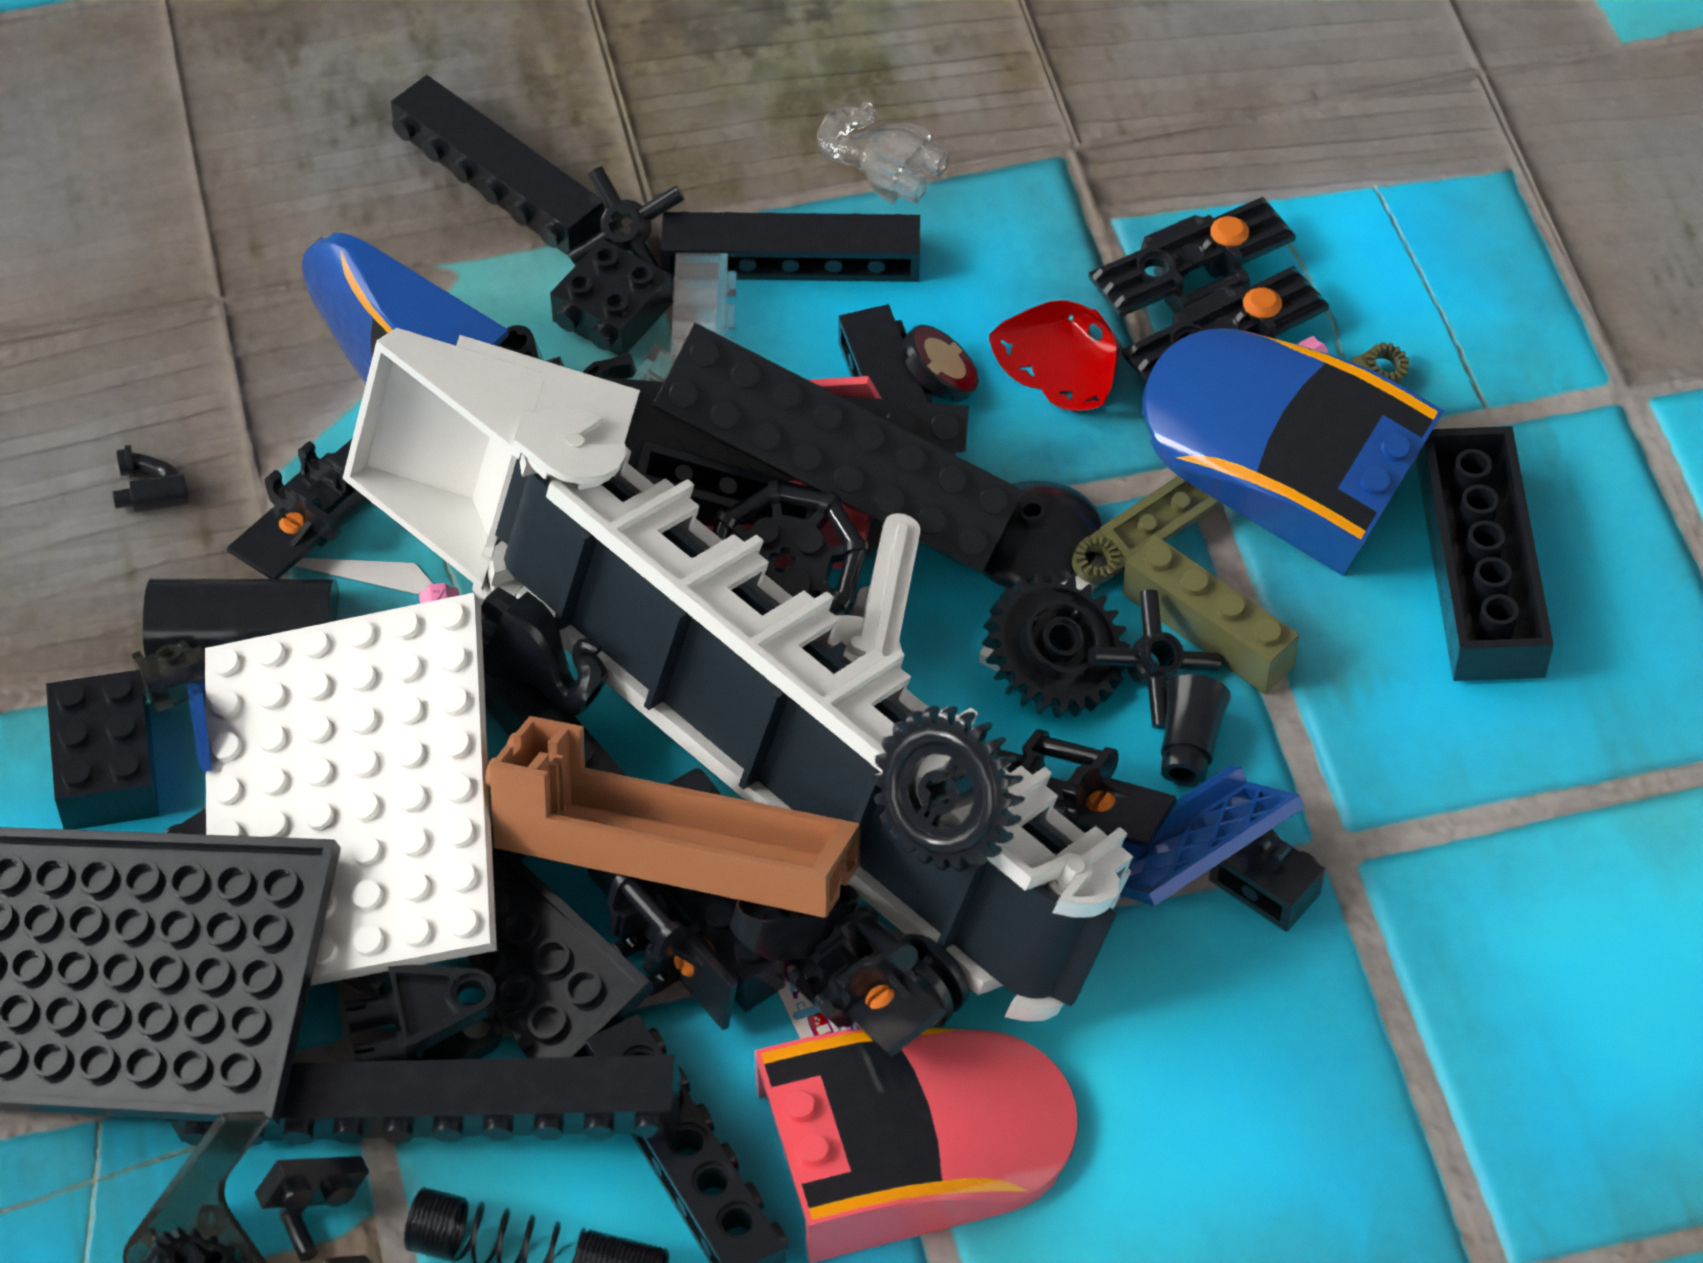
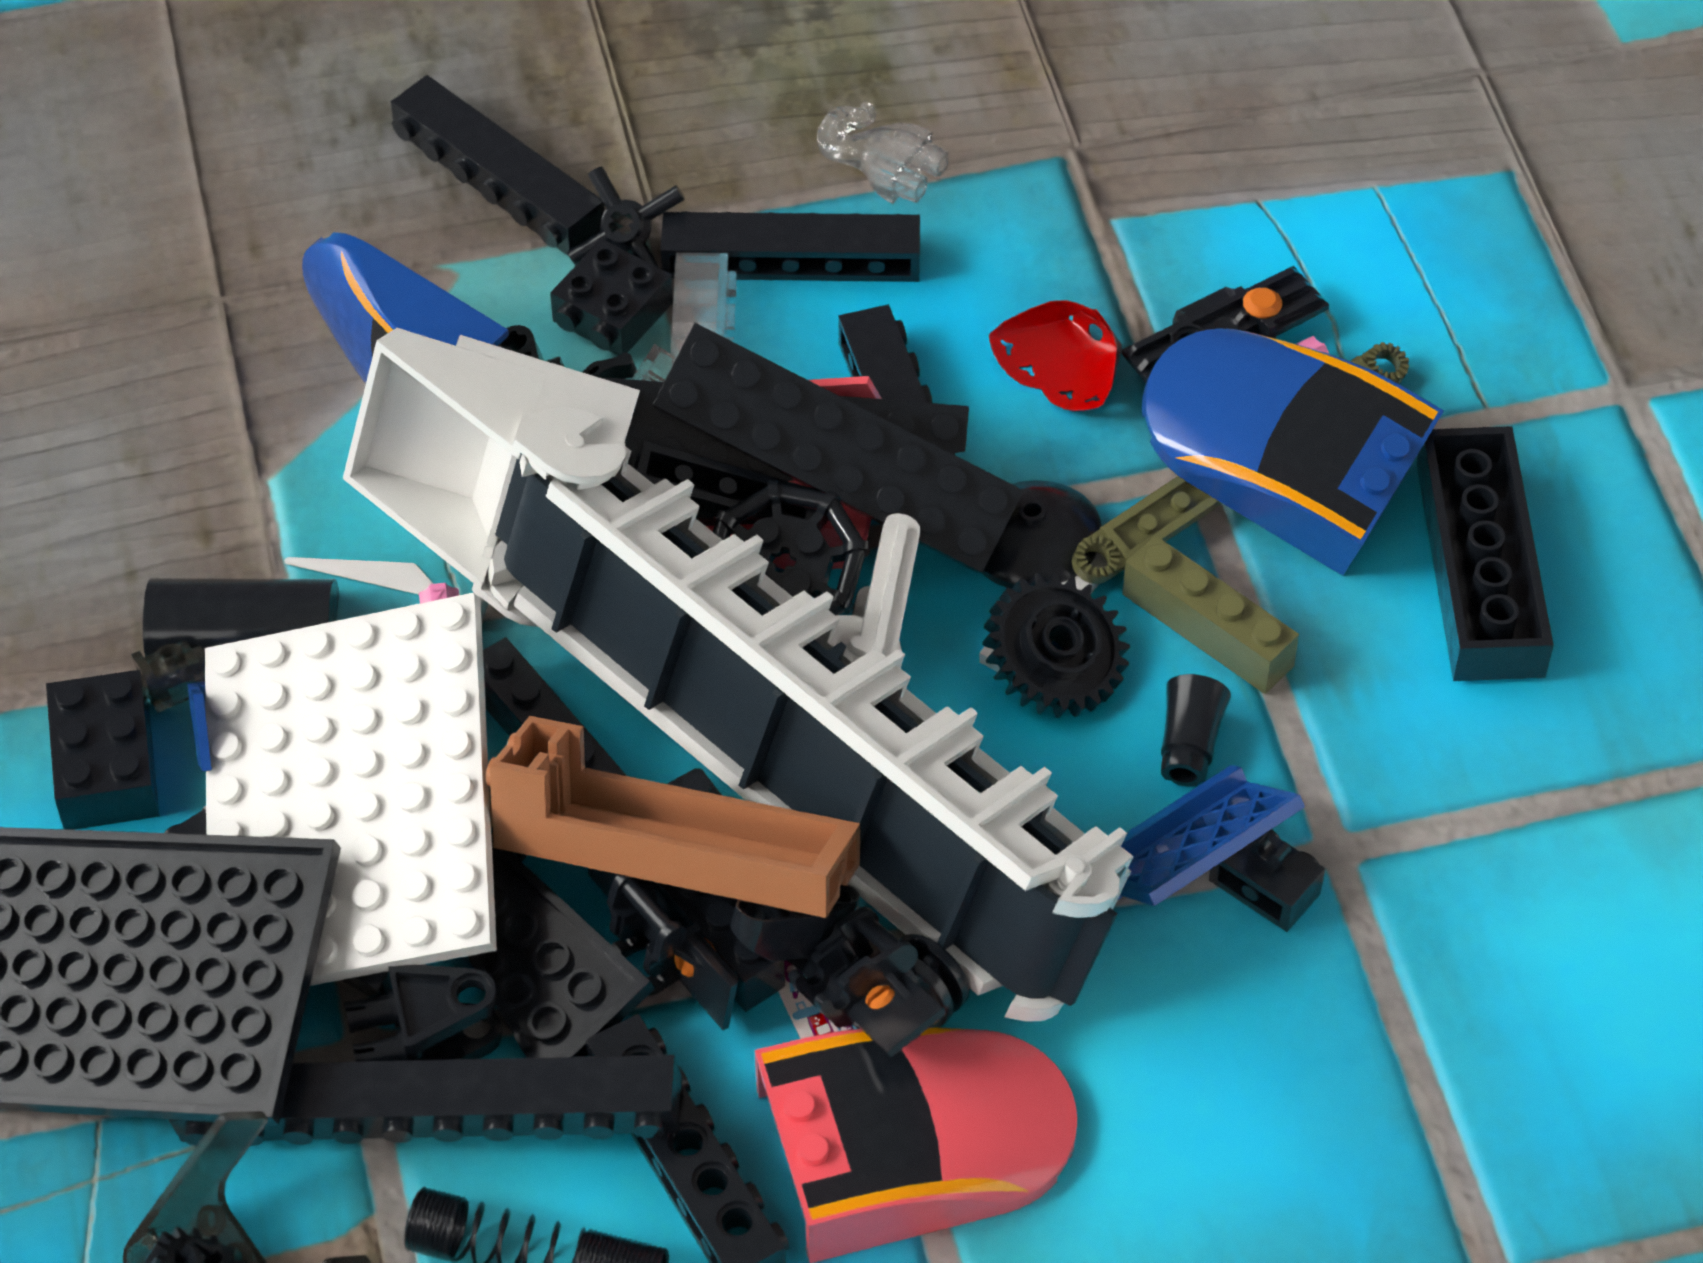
black plant [113,444,189,512] -> none
black piece [227,439,372,579] -> none
black plate [254,1156,369,1262] -> none
black hips [481,586,608,715] -> none
black gear [872,706,1025,872] -> none
tile [901,324,979,402] -> none
black piece [996,729,1177,847] -> none
black piece [1088,197,1296,317] -> none
black bar [1088,589,1221,729] -> none

